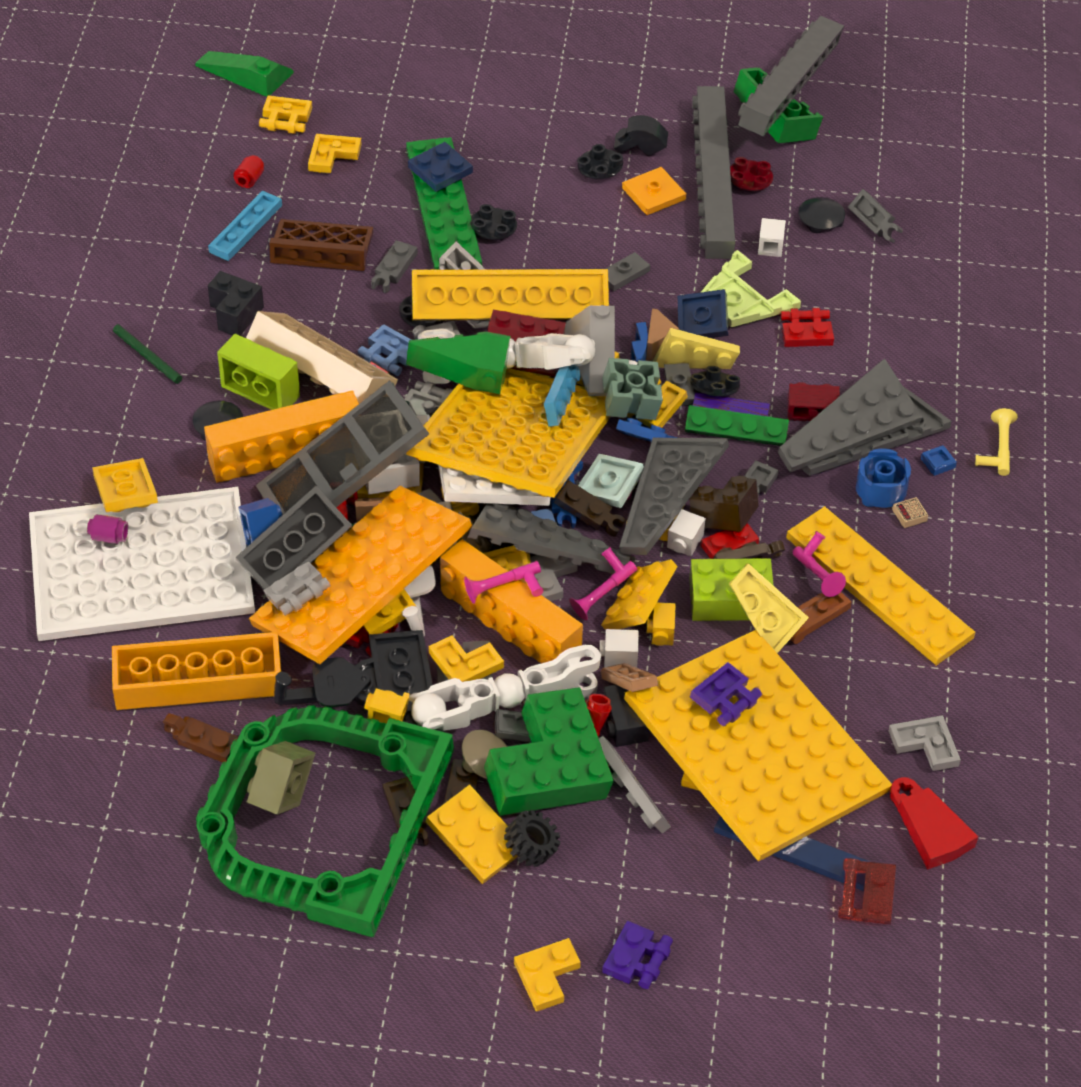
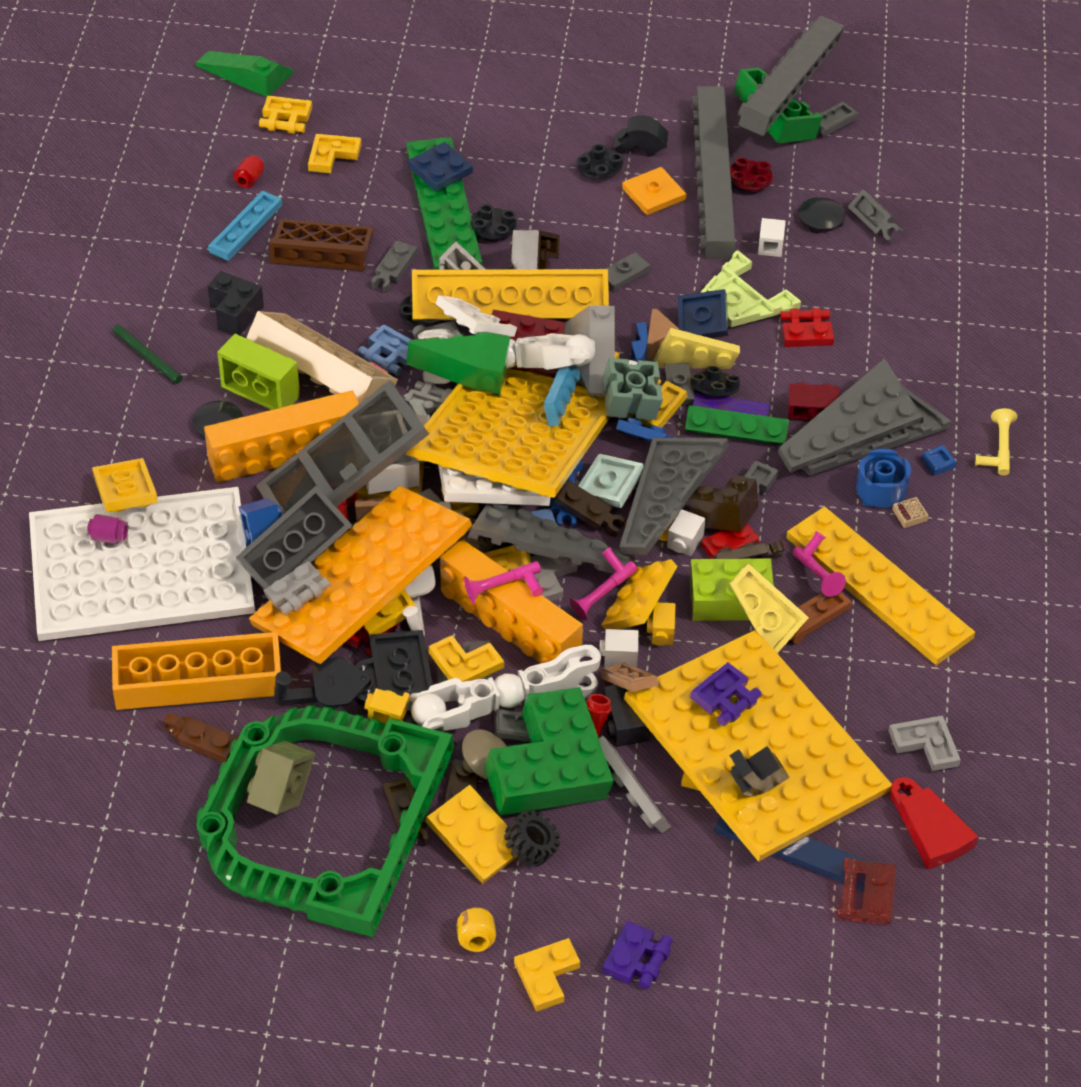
none -> white wing [436,295,517,337]
none -> yellow head [456,908,496,952]
none -> brick [509,230,560,270]
none -> black brick [729,746,790,796]
none -> dark grey plate [818,101,858,137]

